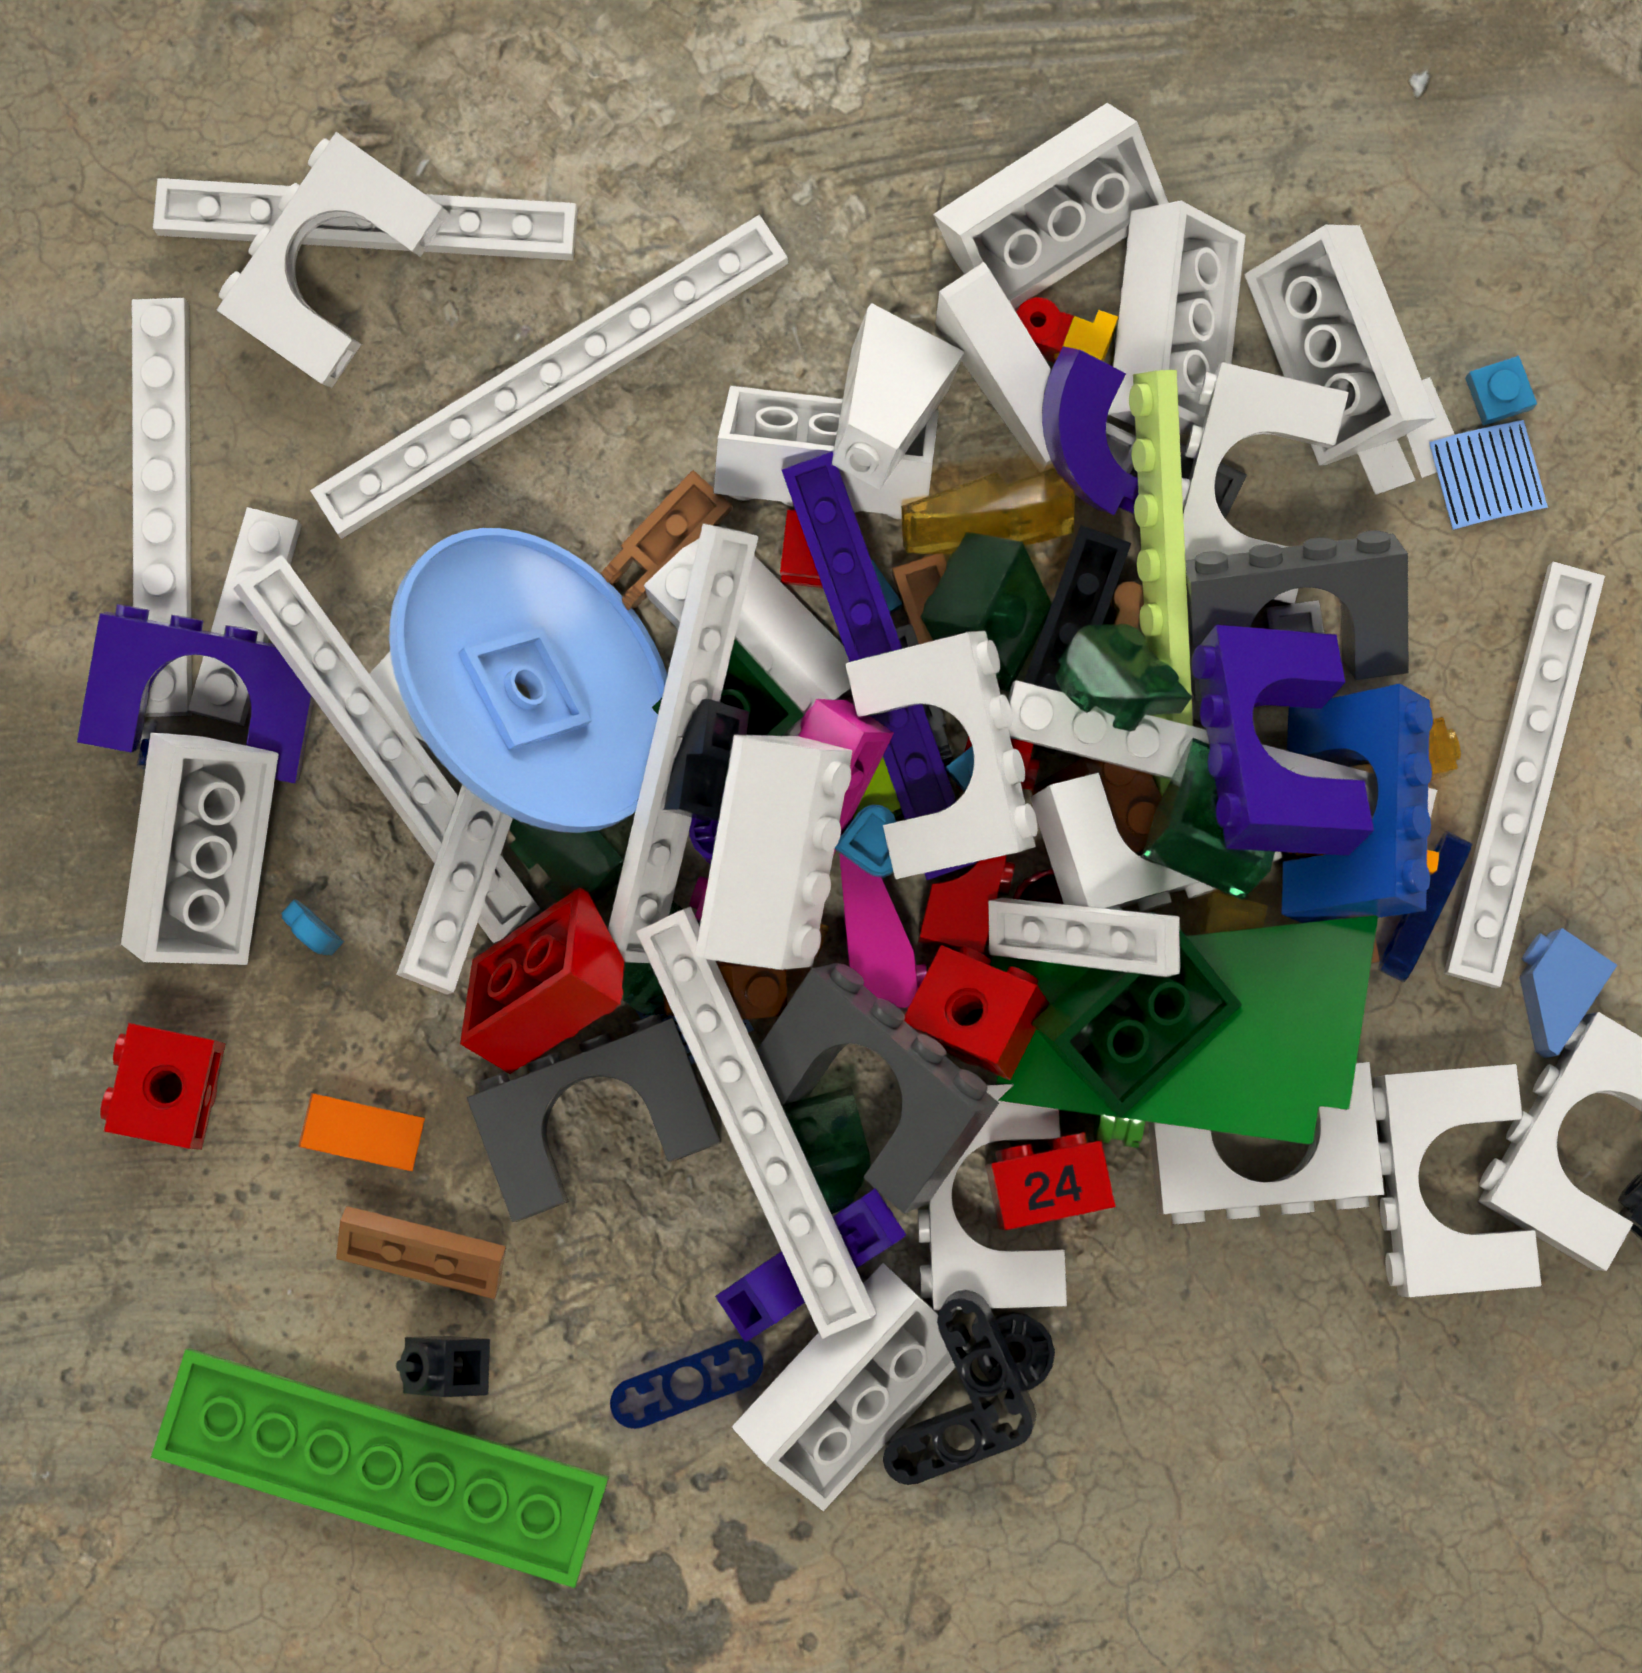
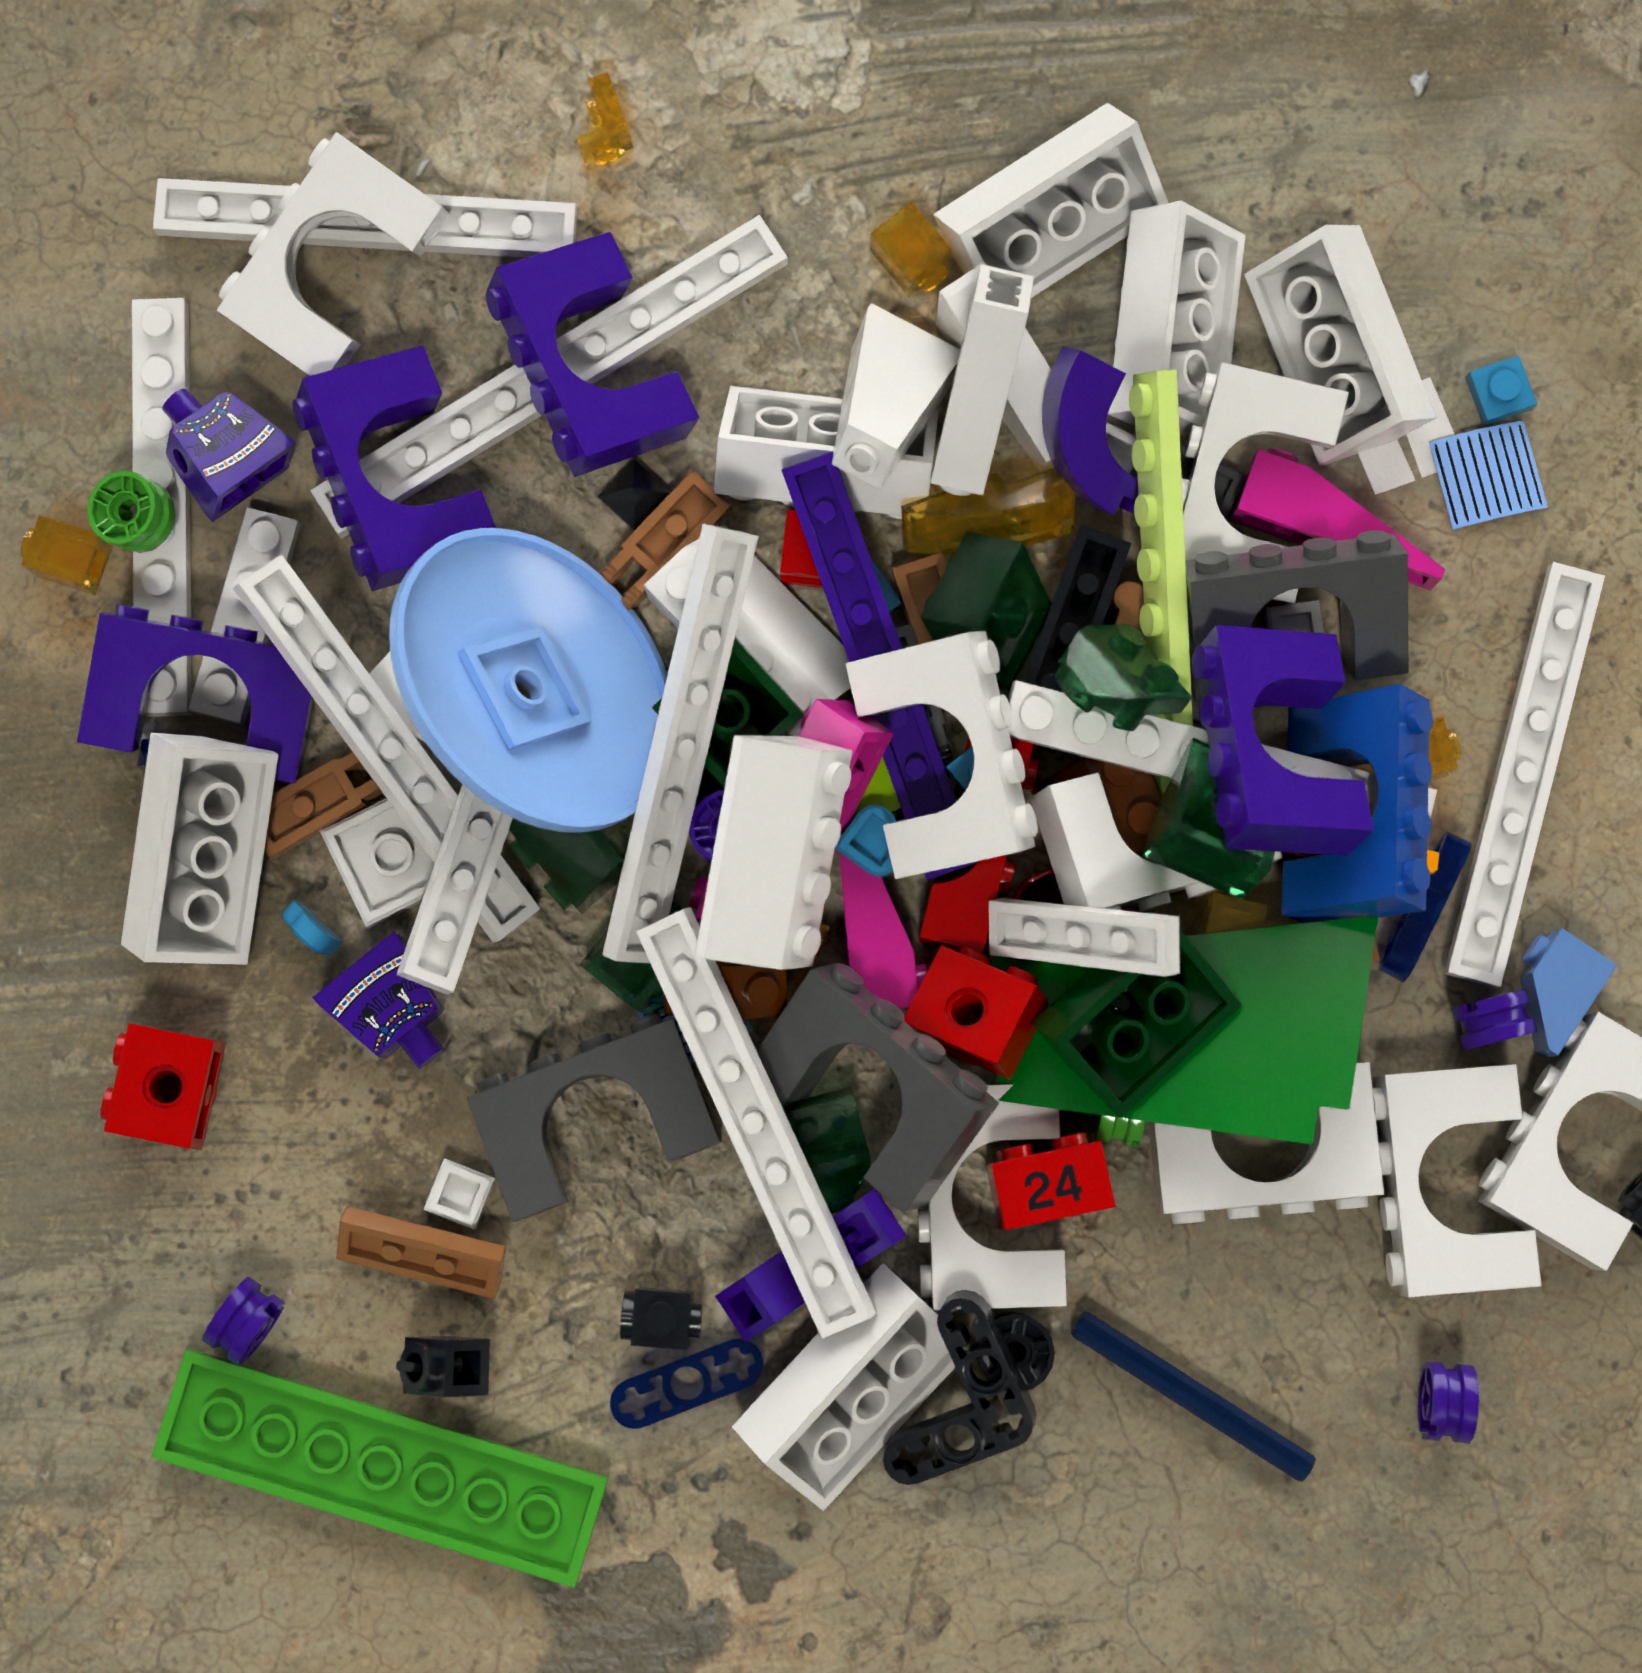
orange slope [298,1093,425,1172] -> none
red slope [460,887,625,1074] -> none
black slope [664,699,749,821] -> none
leg [1016,297,1118,363] -> none
none -> clear yellow brick [20,515,113,595]
none -> bright green wheel [87,470,176,553]
none -> dark purple torso [162,388,295,522]
none -> dark purple wheel [202,1277,286,1366]
none -> medium nougat hinge [265,752,383,860]
none -> dark purple arch [293,345,496,591]
none -> dark purple torso [312,932,445,1069]
none -> white tile [320,798,435,929]
none -> white tile [423,1158,496,1230]
none -> dark purple arch [486,231,700,477]
none -> clear yellow bracket [576,72,633,164]
none -> black slope [598,459,671,531]
none -> black brick [620,1287,703,1350]
none -> clear yellow brick [870,201,952,297]
none -> white slope [930,264,1034,496]
none -> dark blue axle [1071,1312,1316,1481]
none -> dark pink slope [1230,448,1445,591]
none -> dark purple wheel [1417,1362,1479,1443]
none -> dark purple wheel [1451,989,1538,1051]

